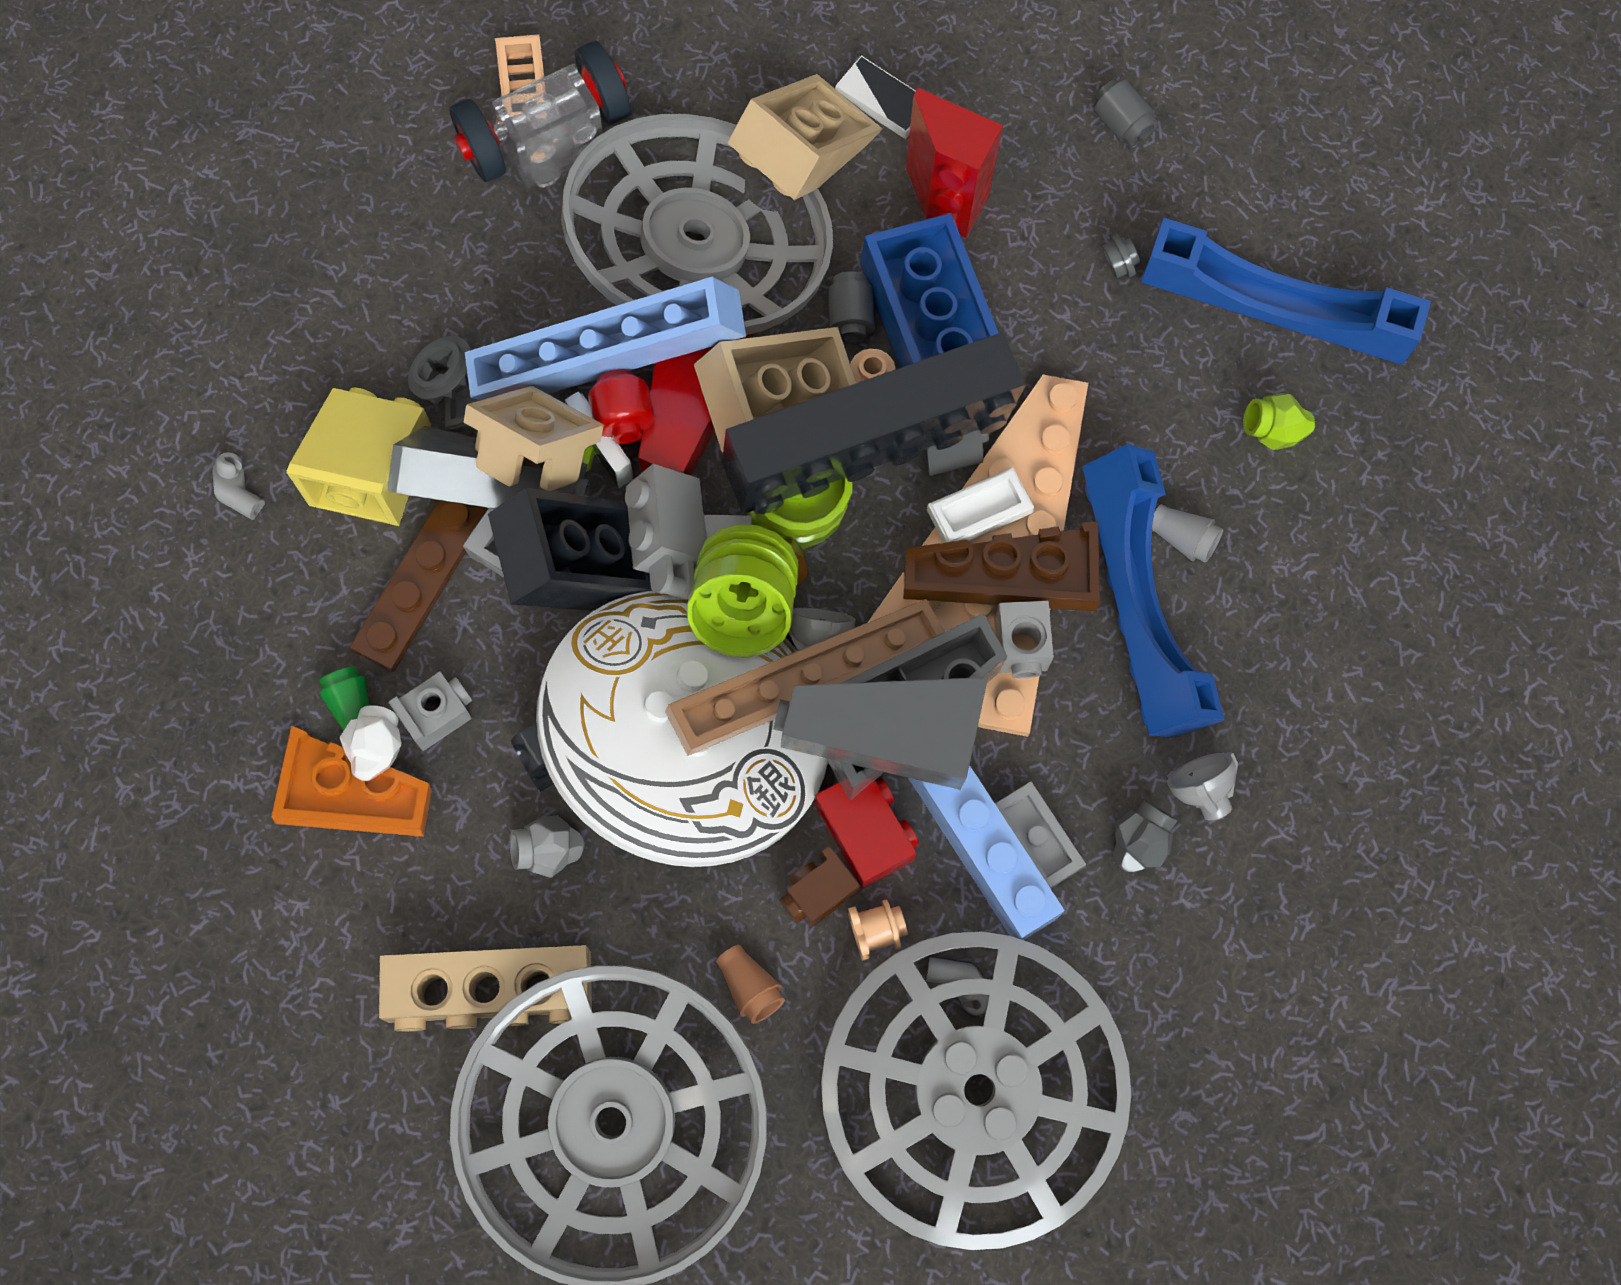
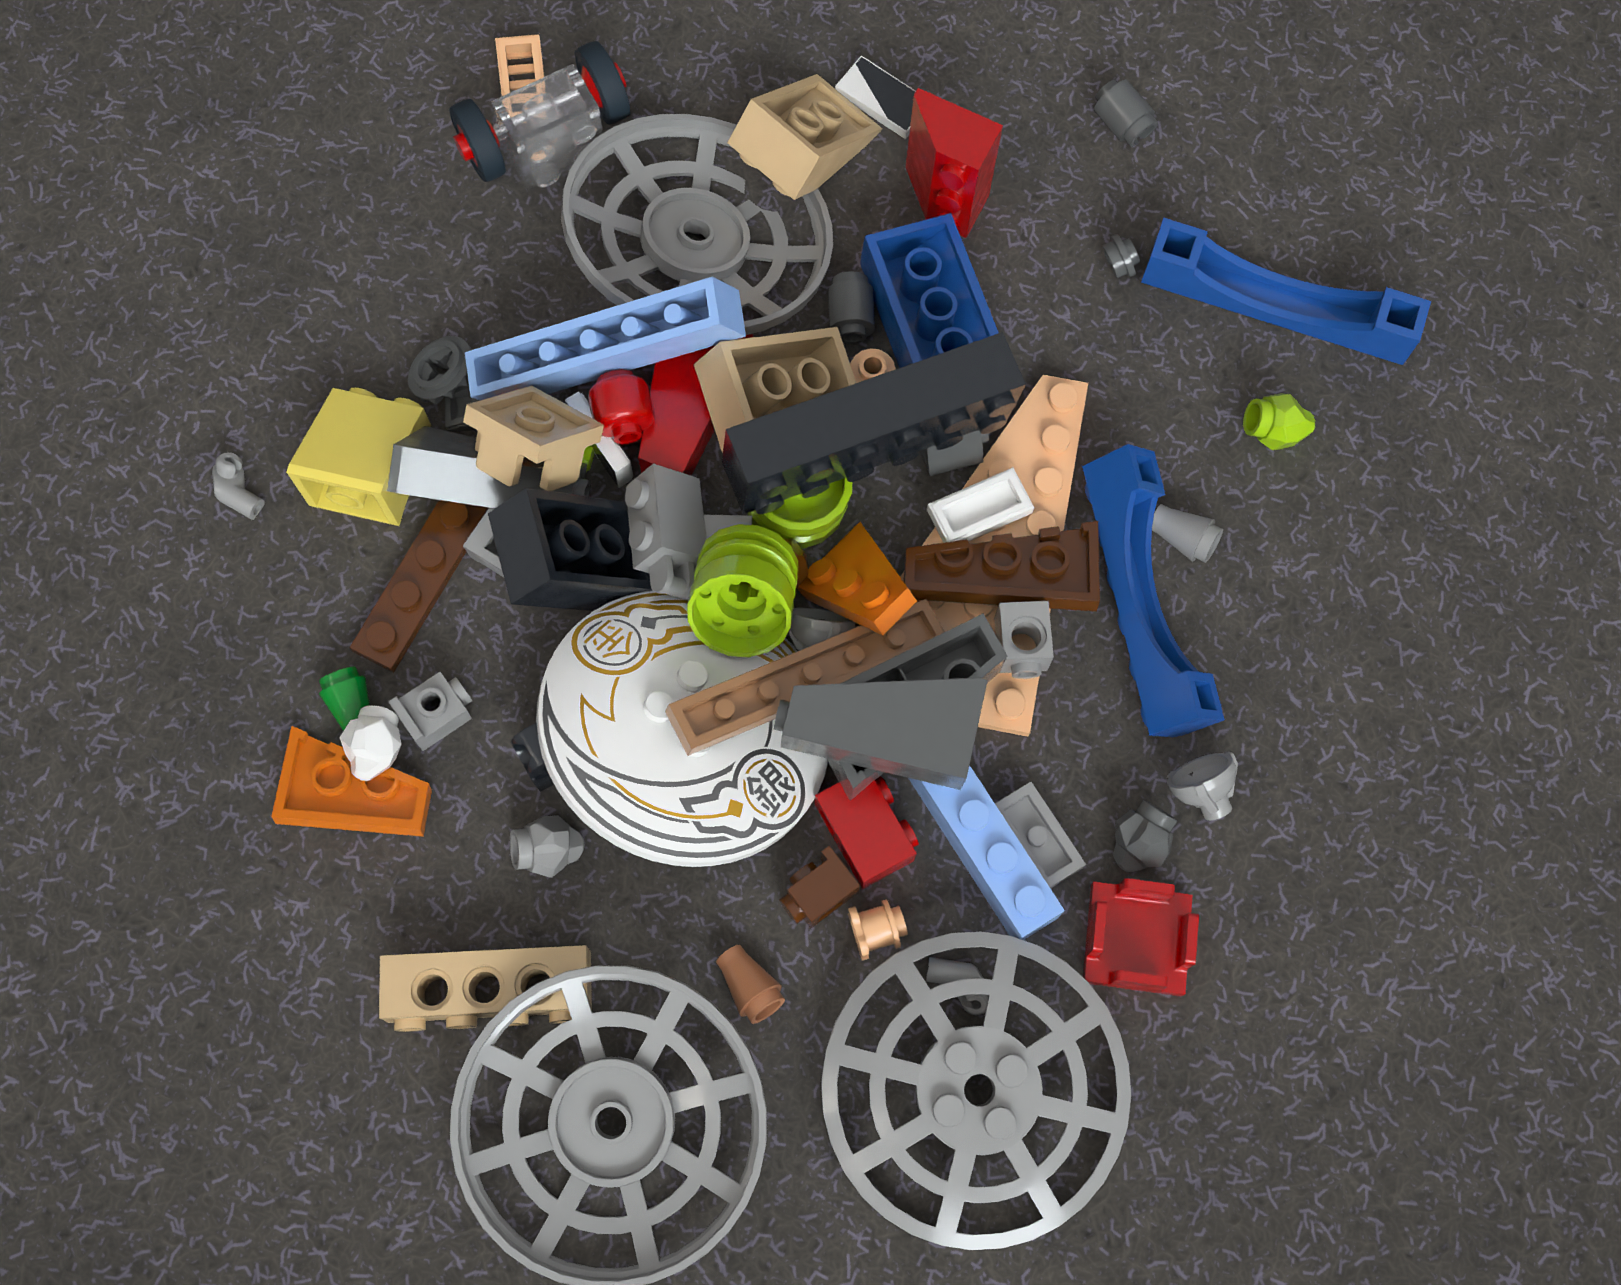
none -> orange wing [797,522,917,635]
none -> red panel [1083,878,1199,996]

